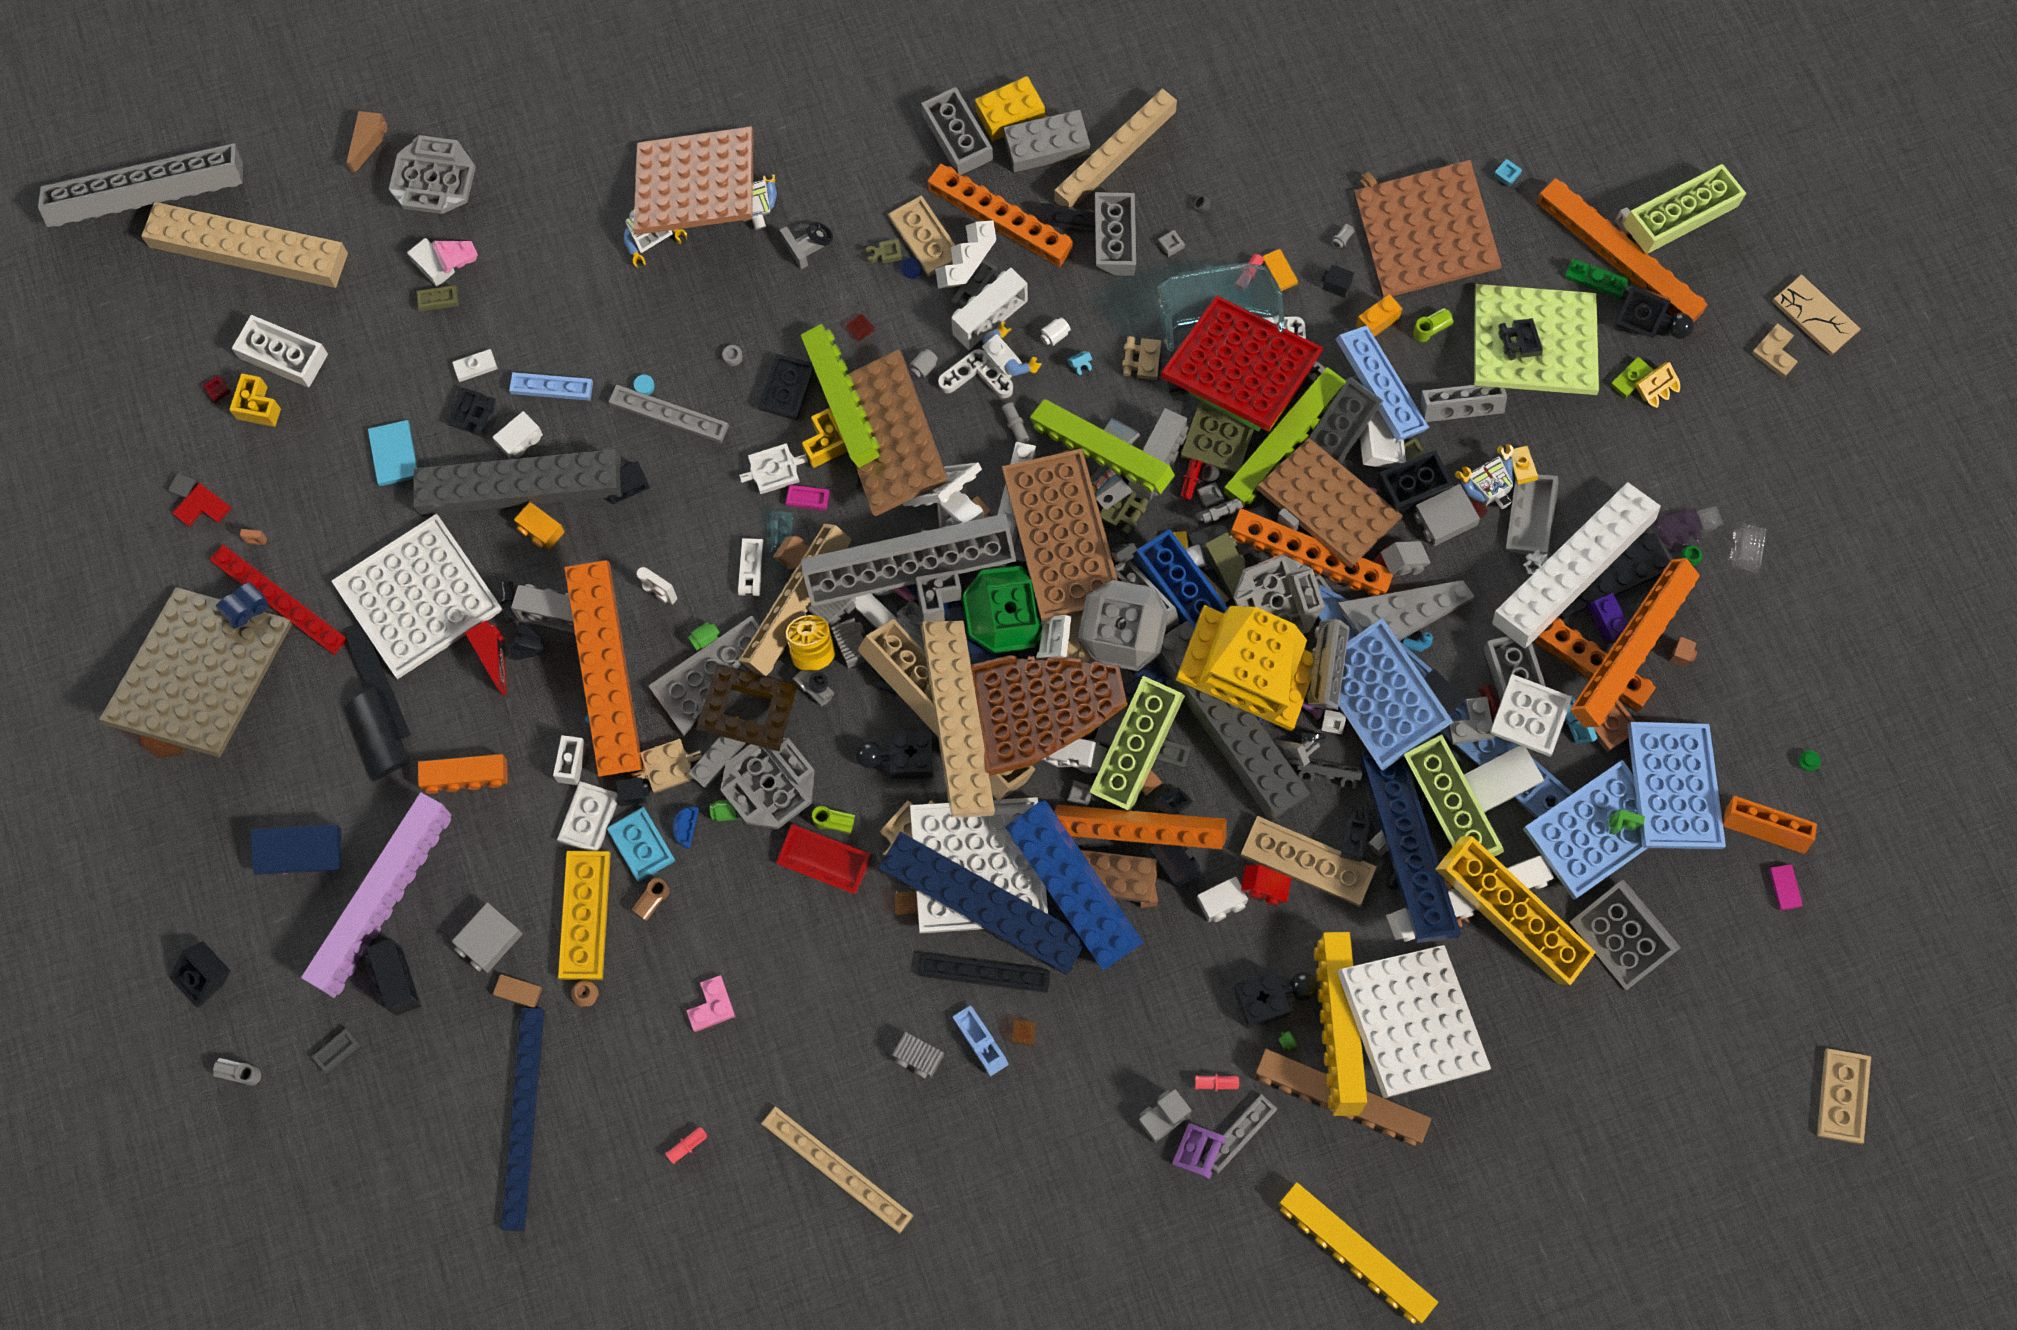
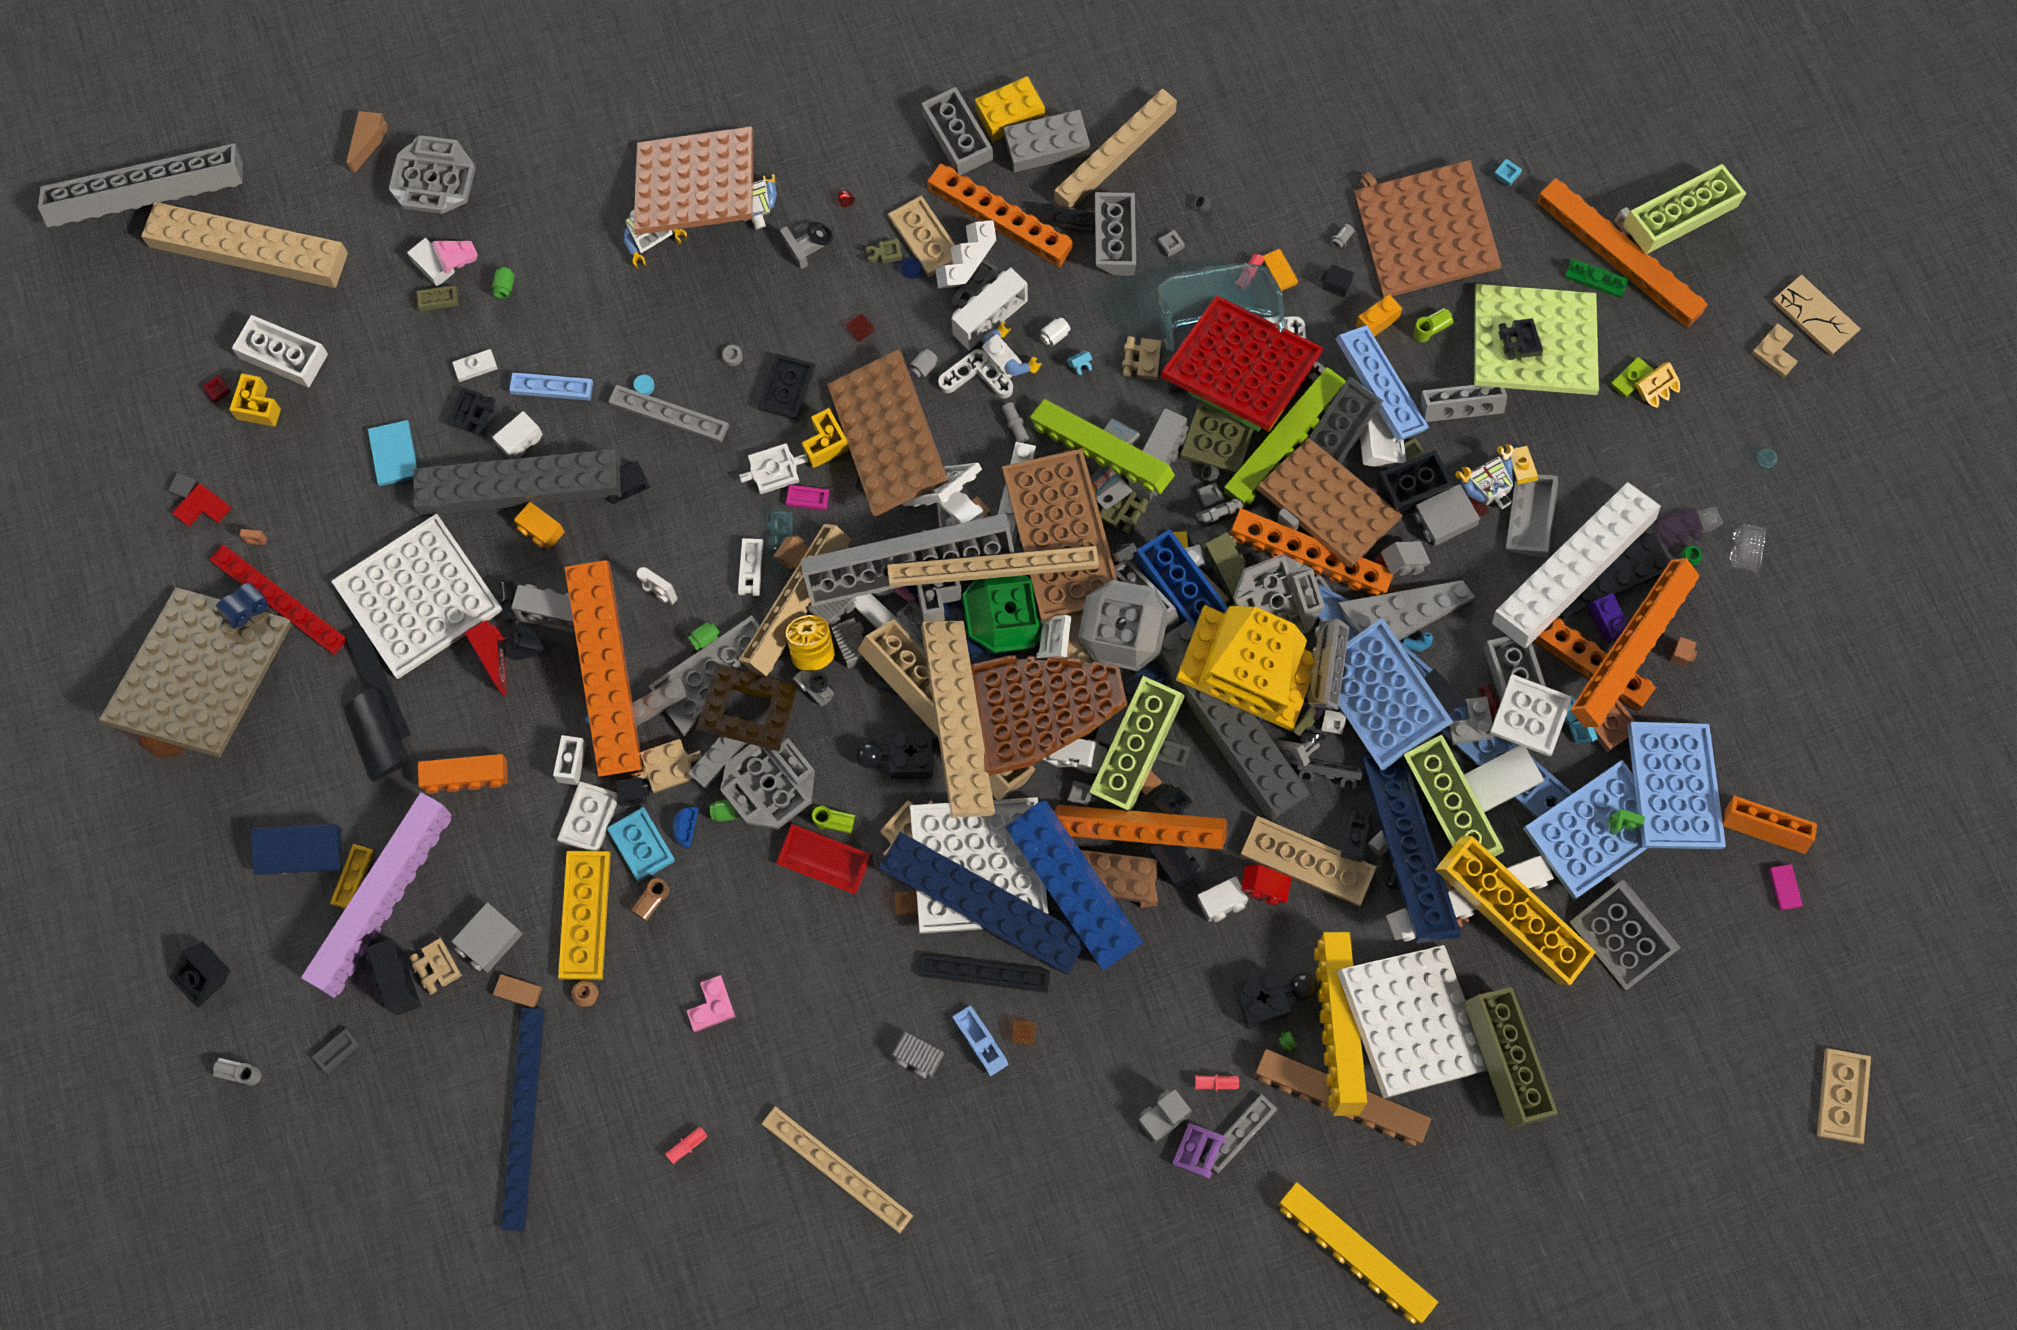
lime brick [801,324,880,468] -> none
red axle [1180,459,1202,500] -> none
white gear [1524,550,1548,574] -> none
black brick [1615,283,1694,339] -> none
green plate [1798,750,1821,772] -> none
none -> yellow tile [330,844,375,909]
none -> tan plate [410,938,462,995]
none -> bright green brick [491,267,515,299]
none -> light grey plate [633,679,688,726]
none -> clear red hinge [838,190,855,207]
none -> tan plate [887,546,1099,587]
none -> olive plate [1293,706,1317,736]
none -> olive brick [1464,987,1558,1129]
none -> clear light blue plate [1756,449,1778,469]

